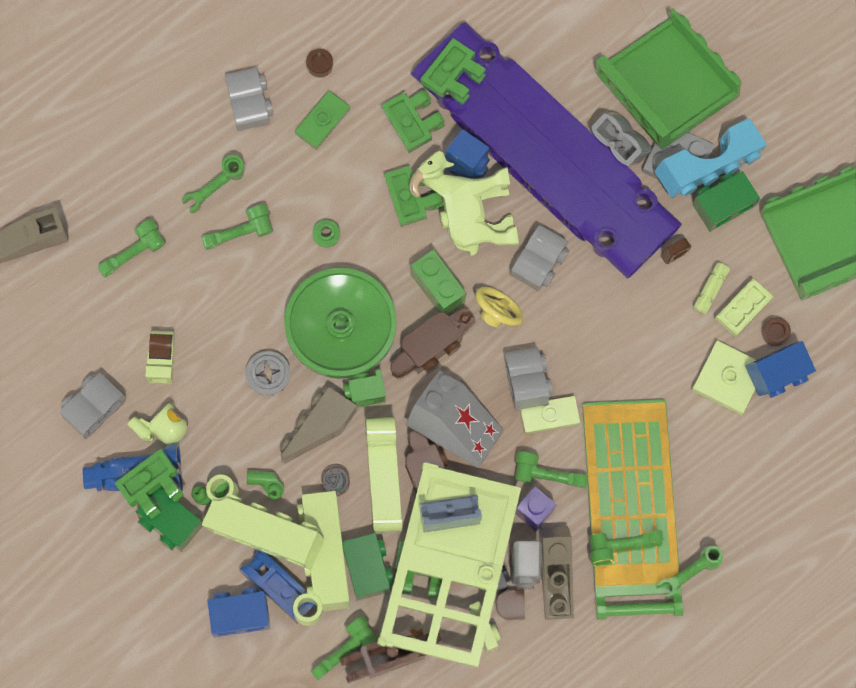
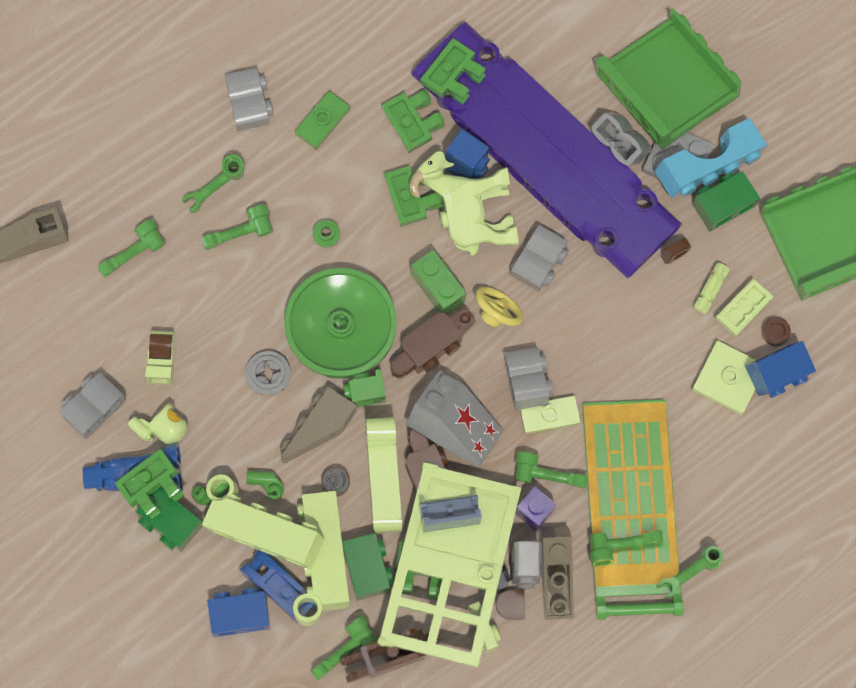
reddish brown tile [306,49,333,78] -> none

